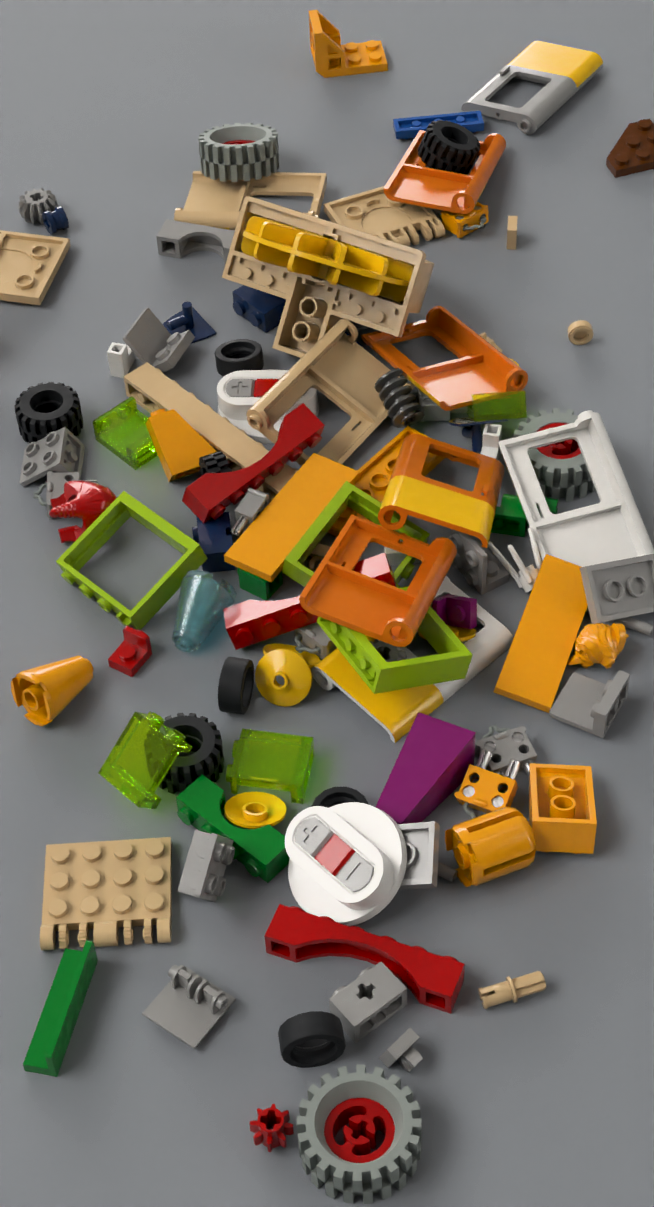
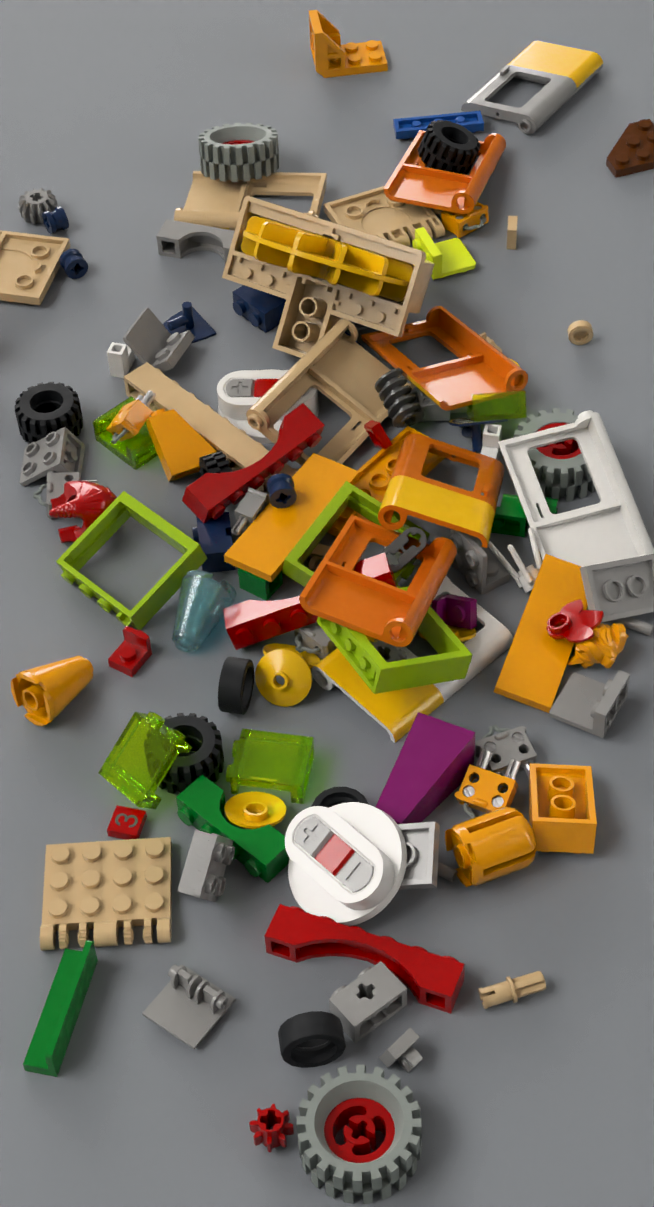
black tyre [215,339,264,377] -> none
none -> dark blue wheel [59,249,88,279]
none -> light orange piece [106,390,156,444]
none -> red tile [107,805,147,840]
none -> wheel [267,473,297,508]
none -> red tile [364,420,392,449]
none -> dark grey beam [382,527,427,573]
none -> neon yellow bracket [412,227,476,280]
none -> red plate [547,599,604,643]

